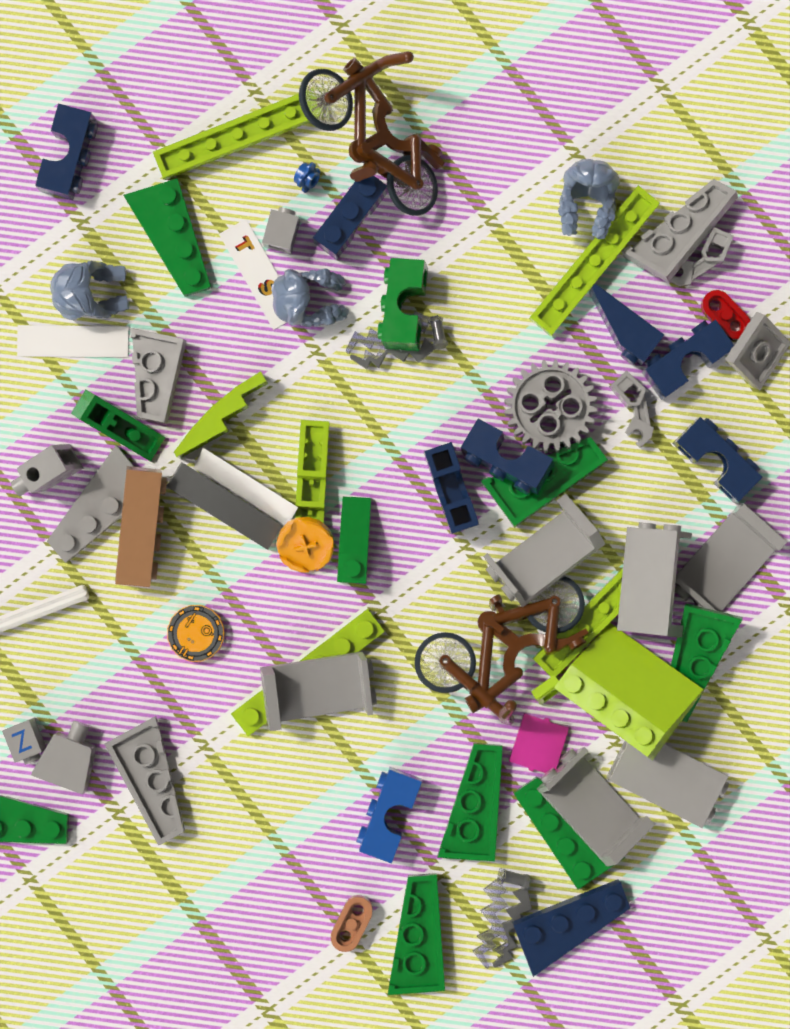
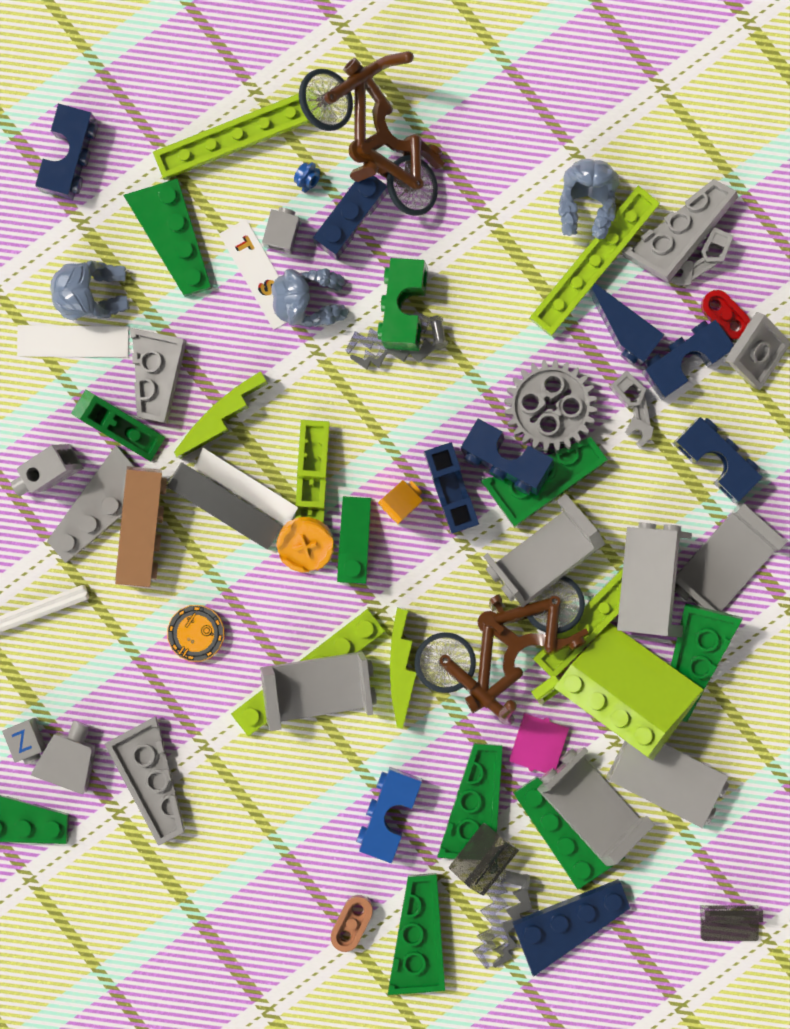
none -> light orange slope [378,480,423,525]
none -> lime slope [390,607,416,729]
none -> clear smoke panel [449,823,519,896]
none -> clear smoke panel [700,905,763,941]

